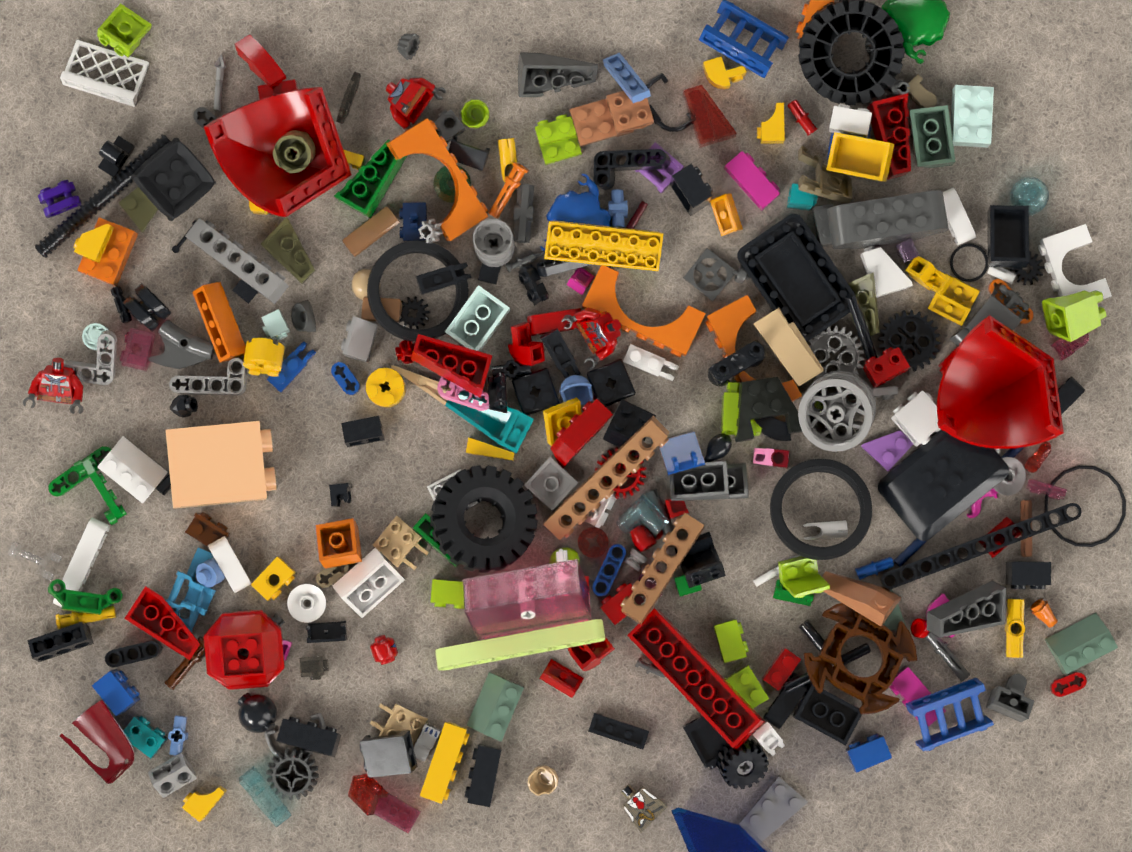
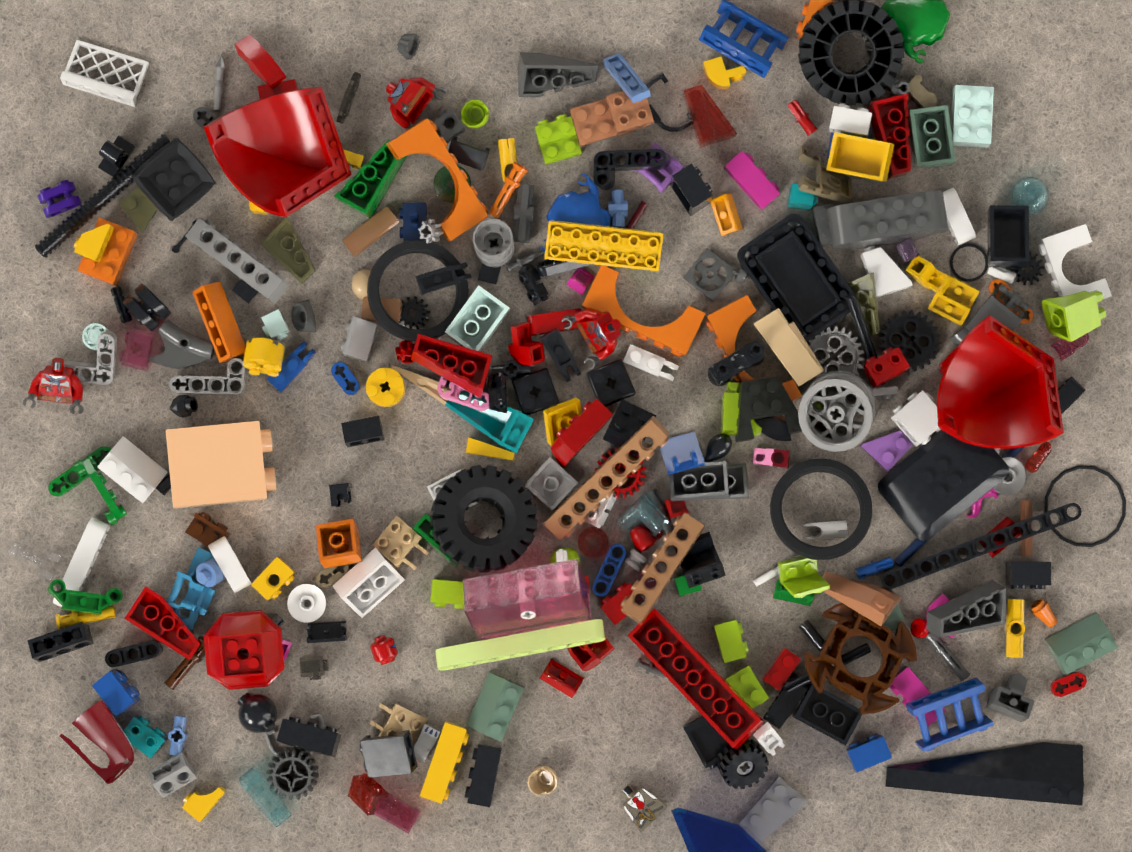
lime plate [97,3,152,58] -> none
olive brick [273,130,316,173] -> none
medium blue helmet [560,375,593,405] -> none
black plate [588,713,649,750] -> none
yellow arch [757,103,785,144] -> none
clear pink plate [1026,479,1067,500] -> none
none -> black wedge [885,742,1084,806]

